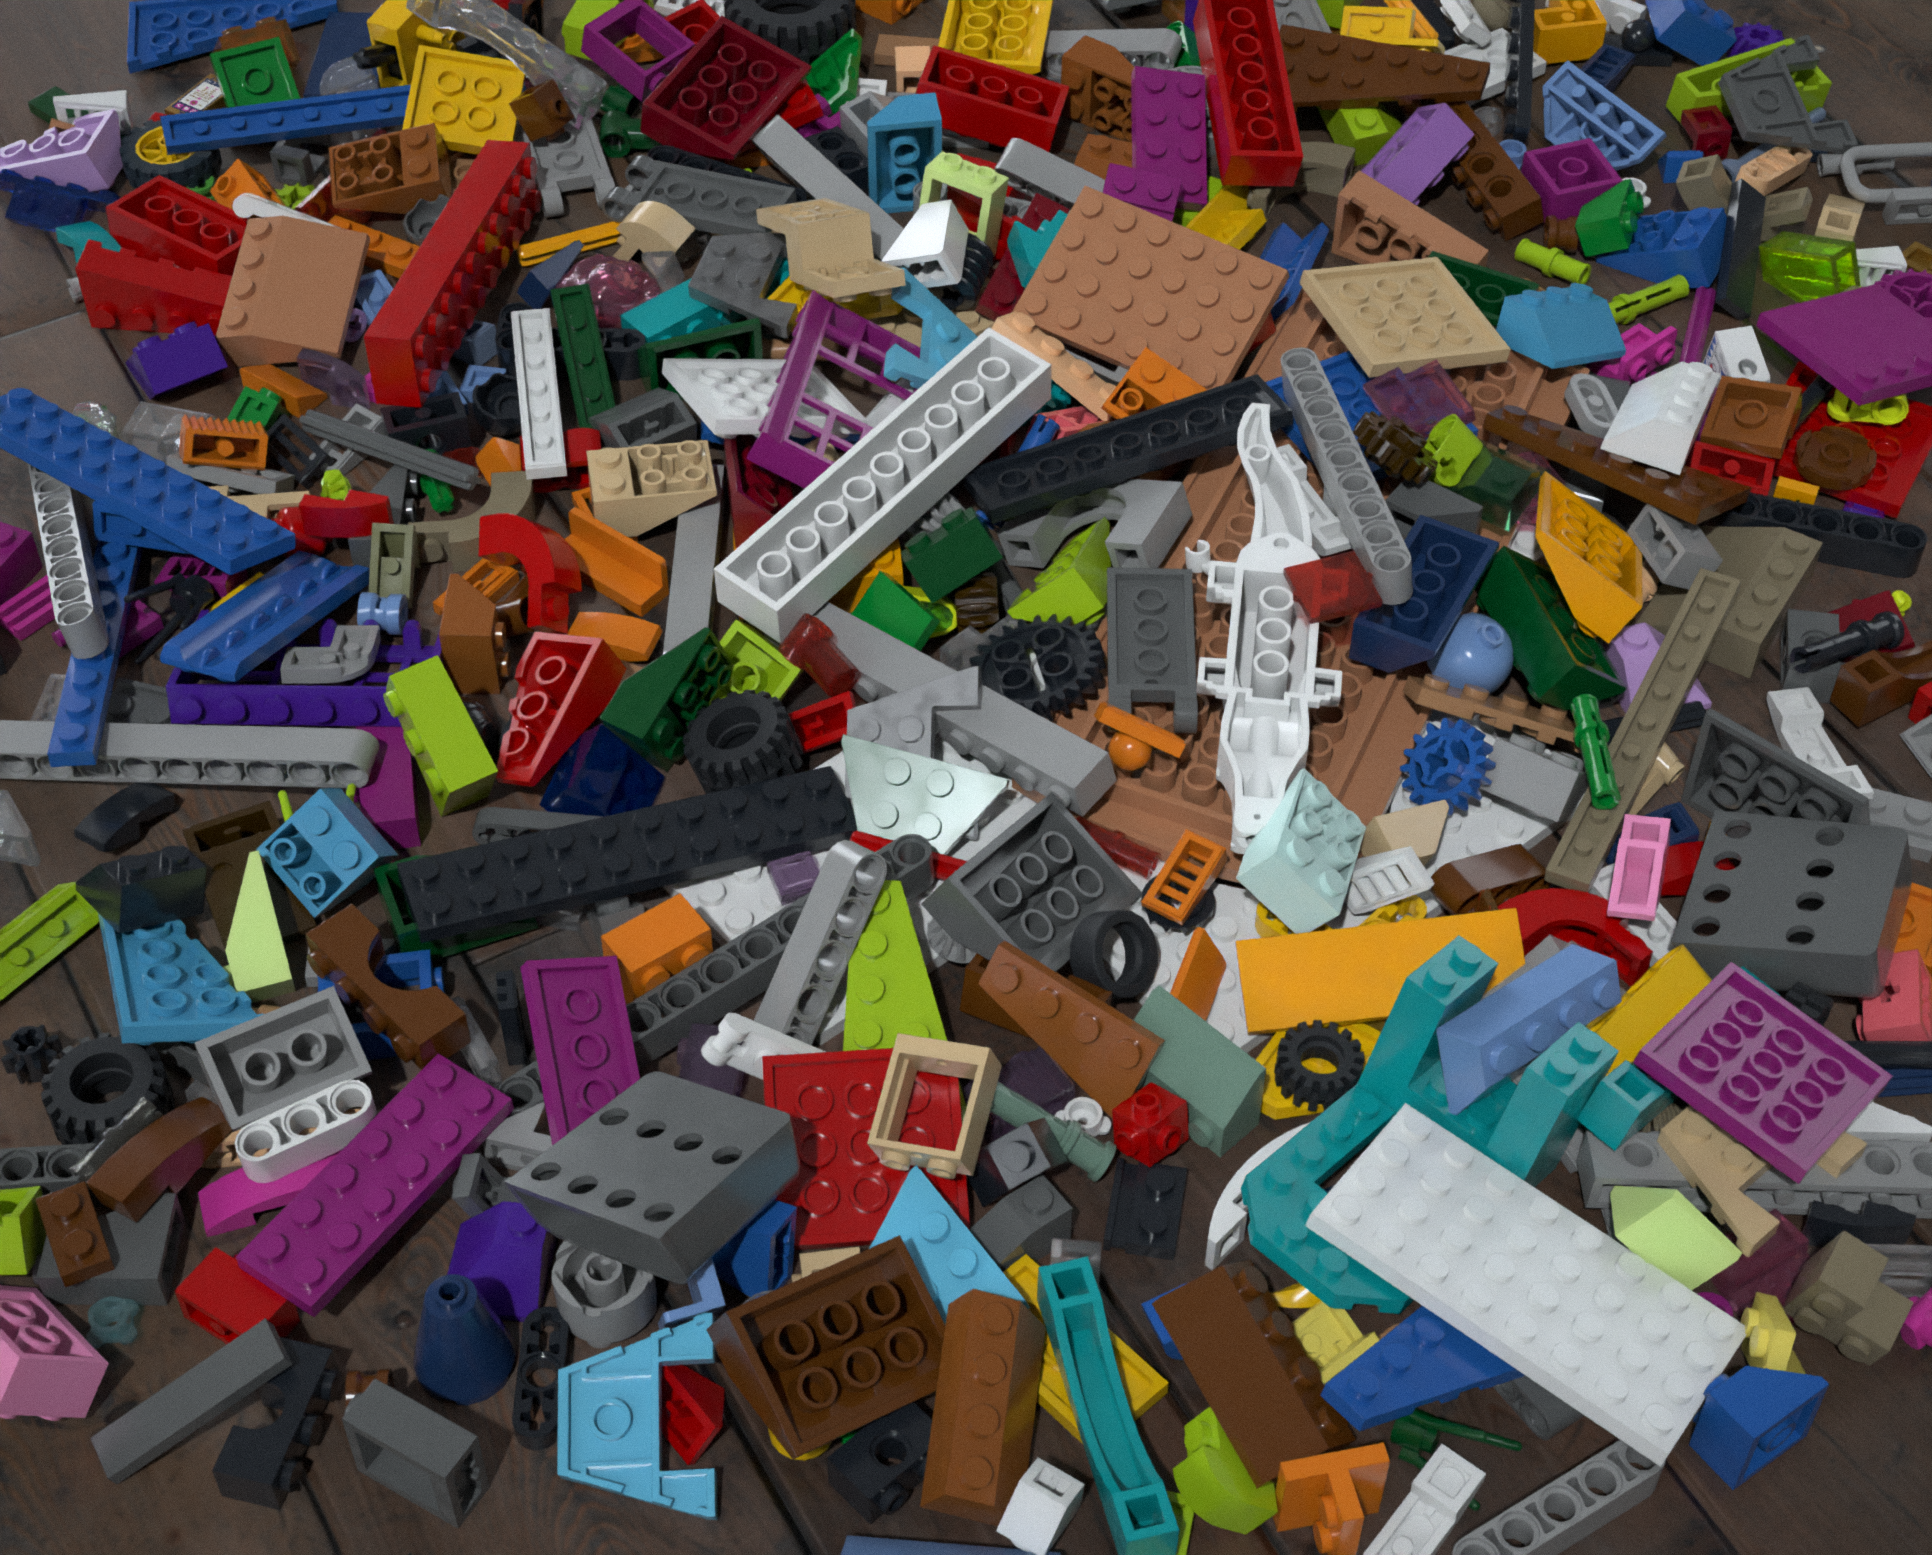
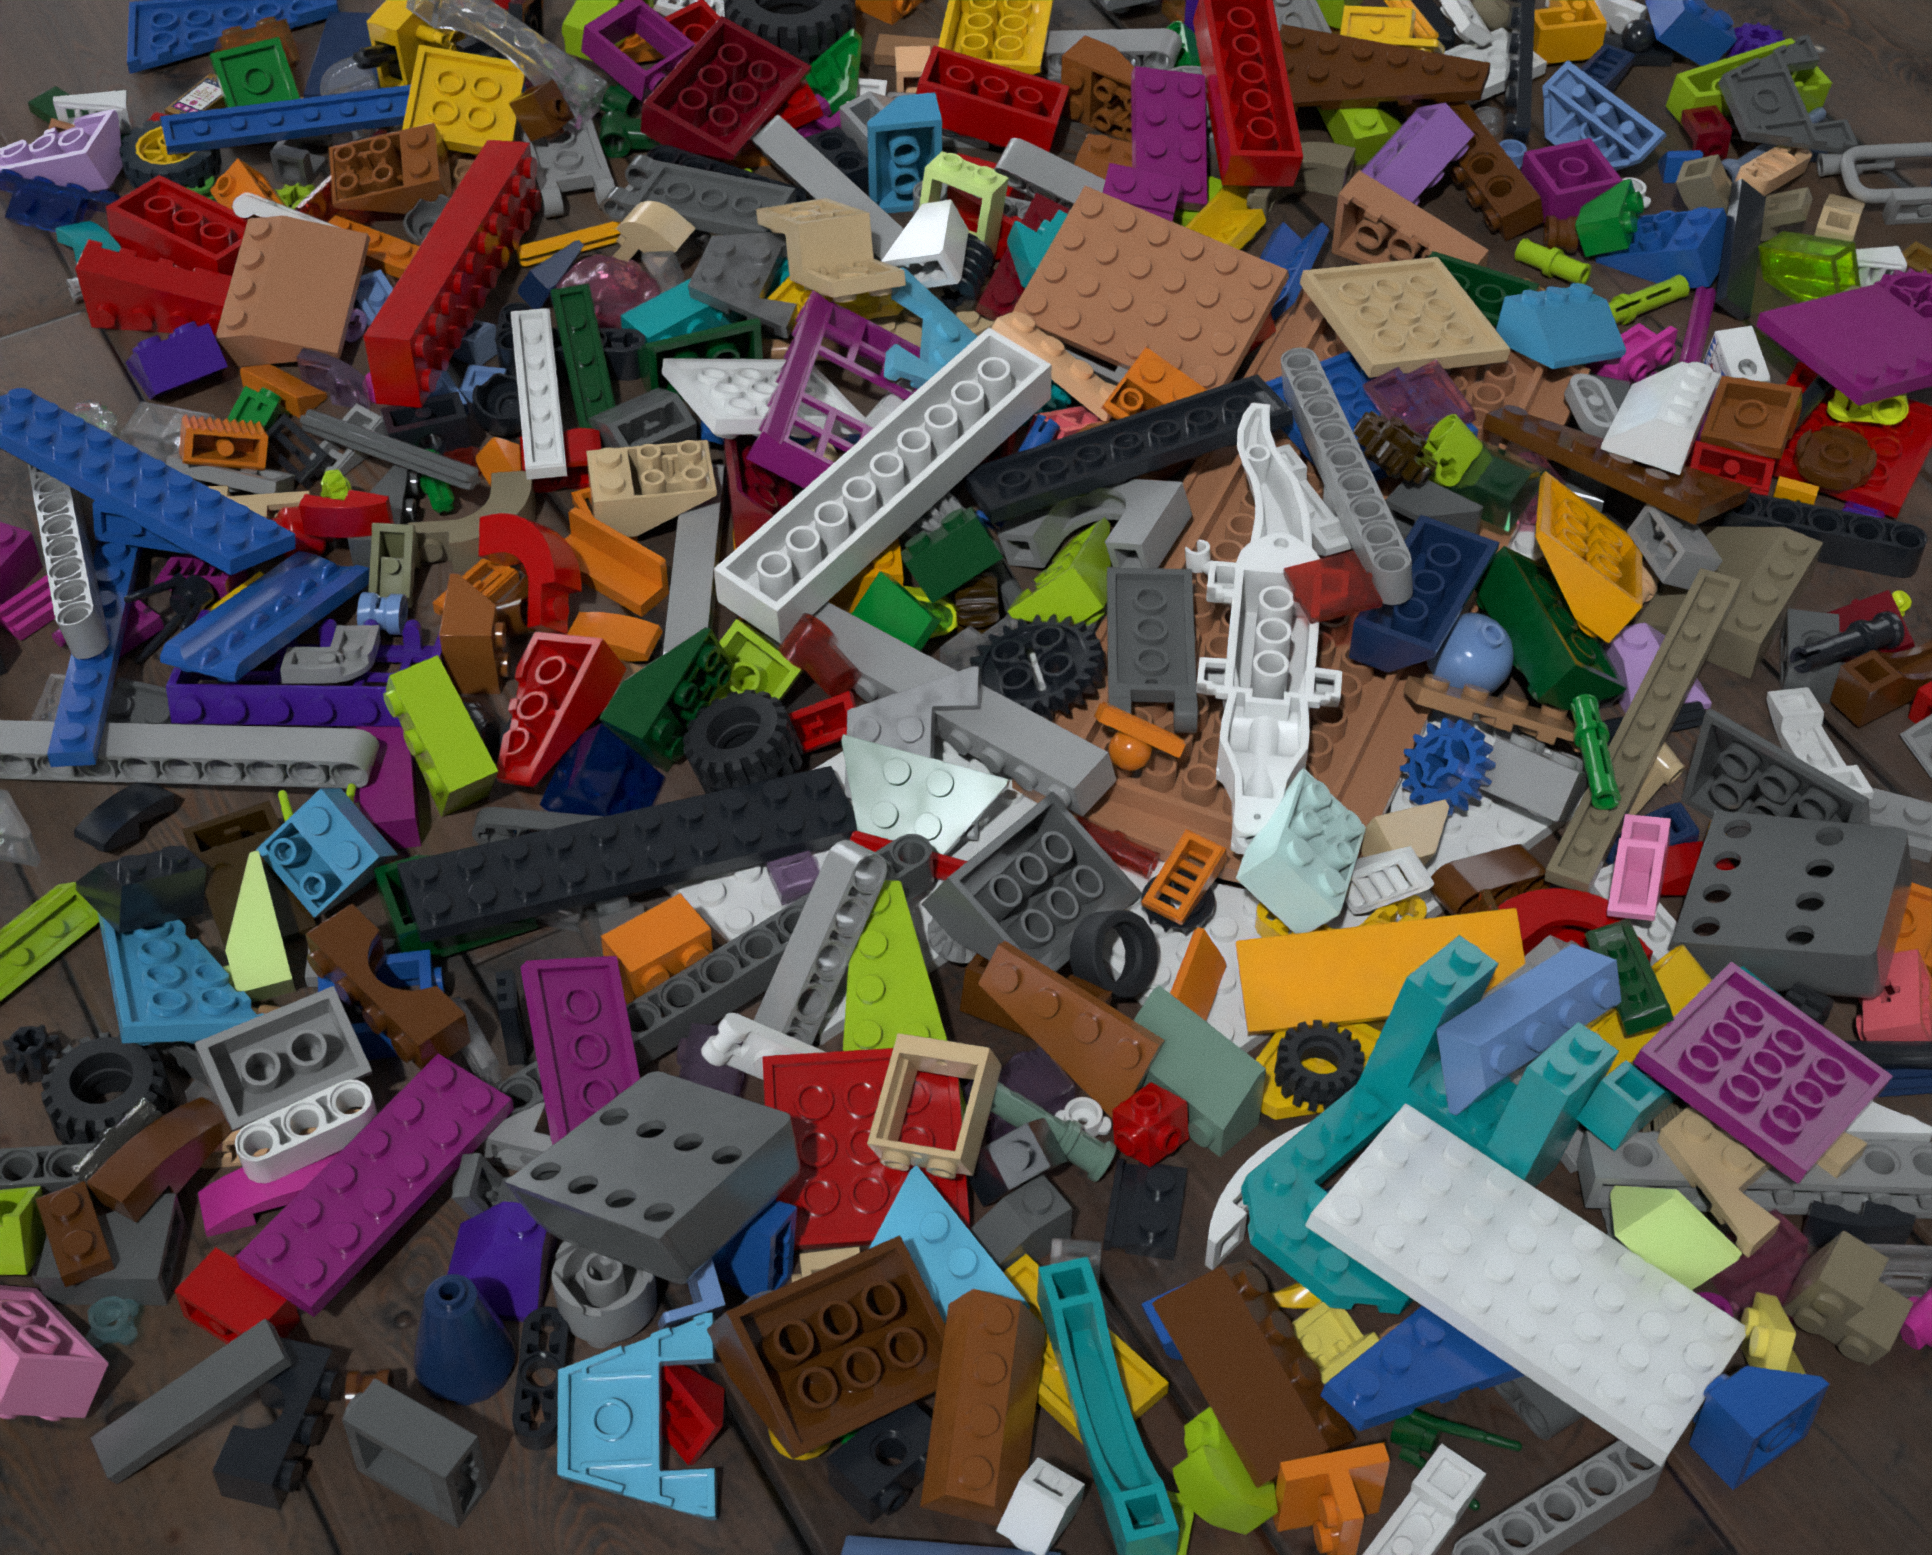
none -> dark green tile [1585,919,1674,1036]

